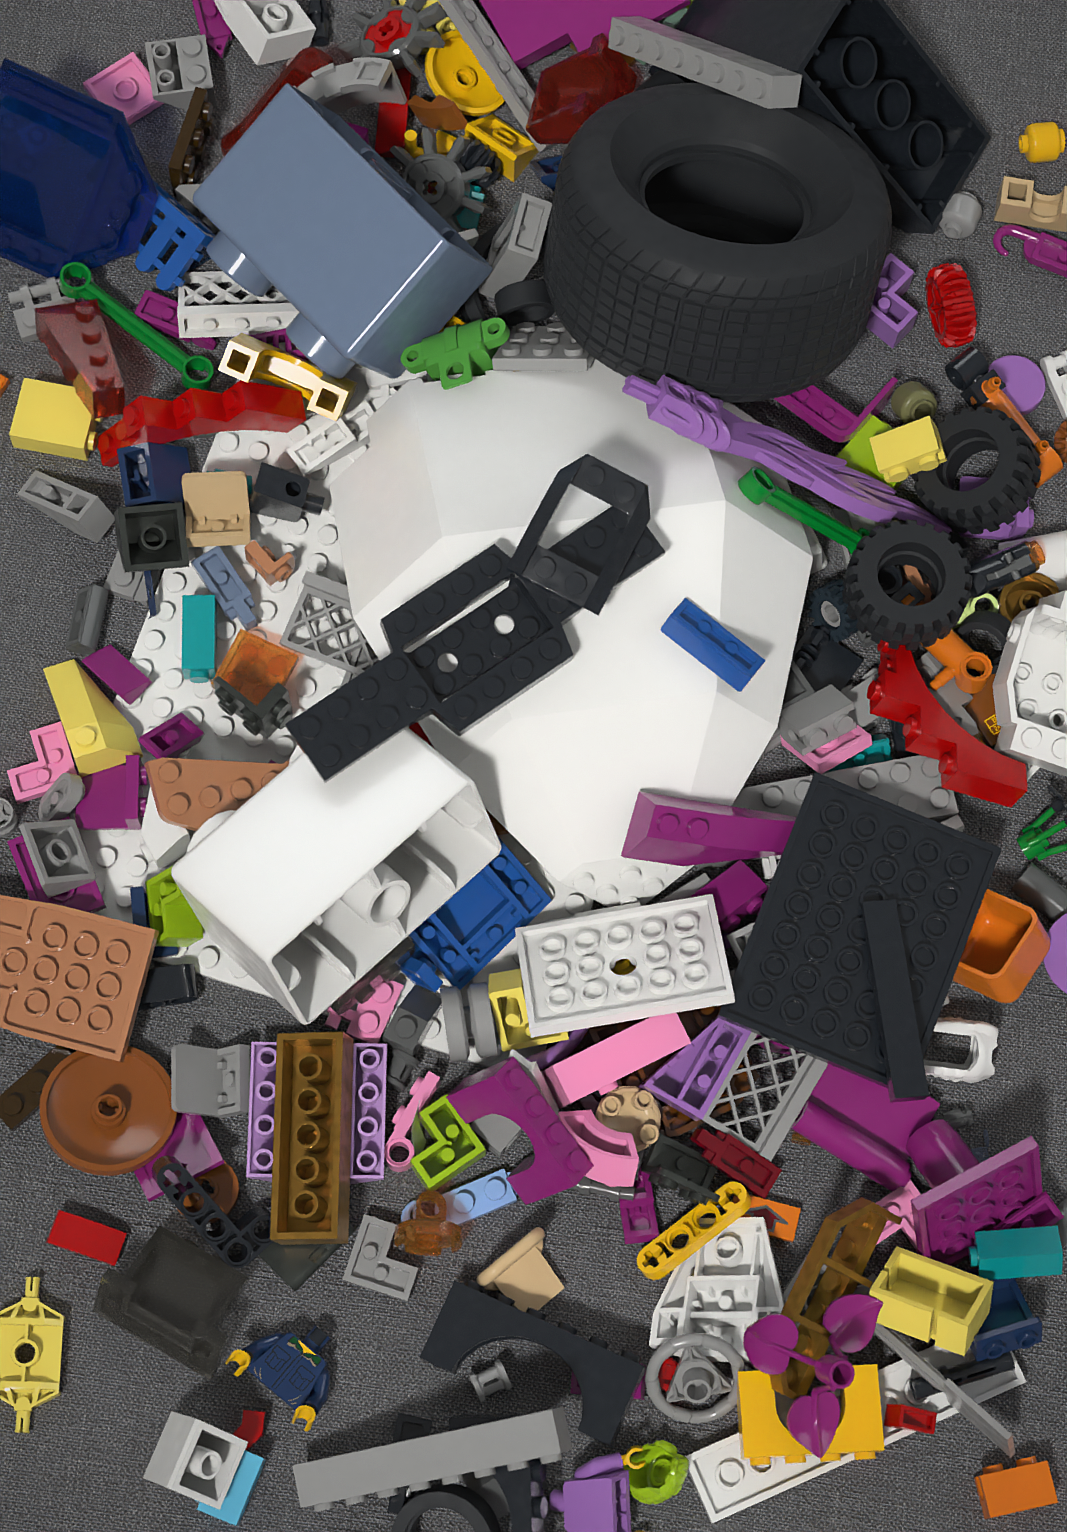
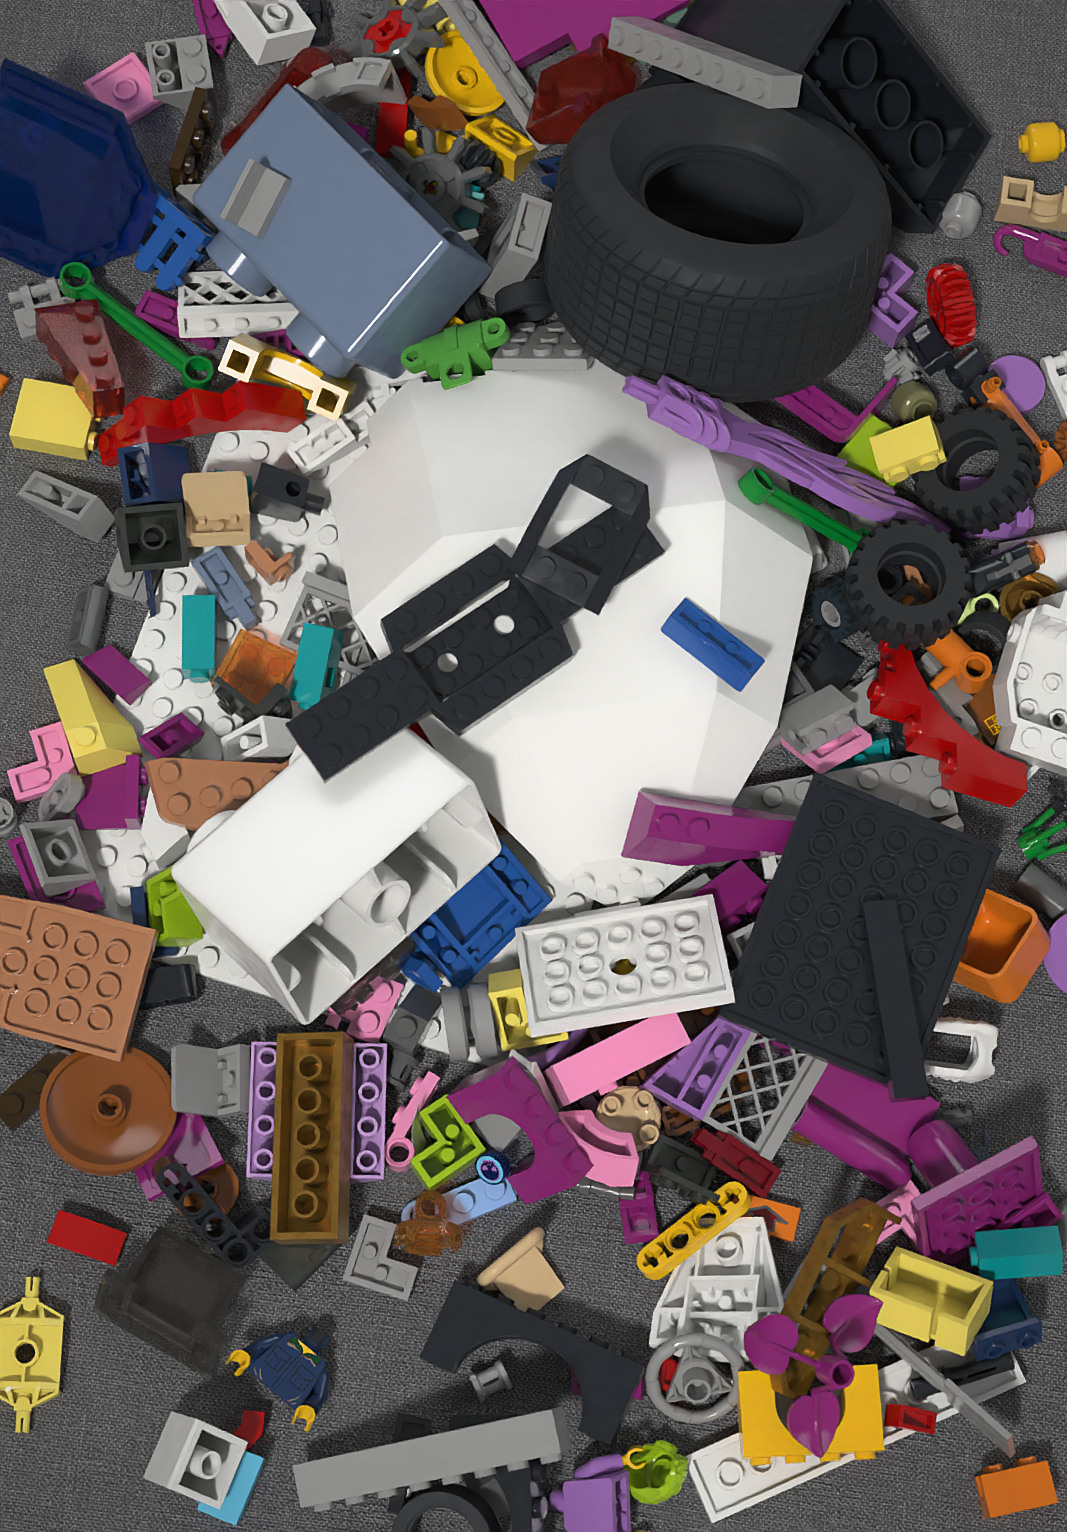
none -> light grey panel [220,158,292,239]
none -> white brick [221,715,297,763]
none -> teal brick [289,623,345,710]
none -> clear blue tile [475,1149,510,1185]
none -> light grey gear [882,348,921,386]
none -> black tile [904,318,955,377]

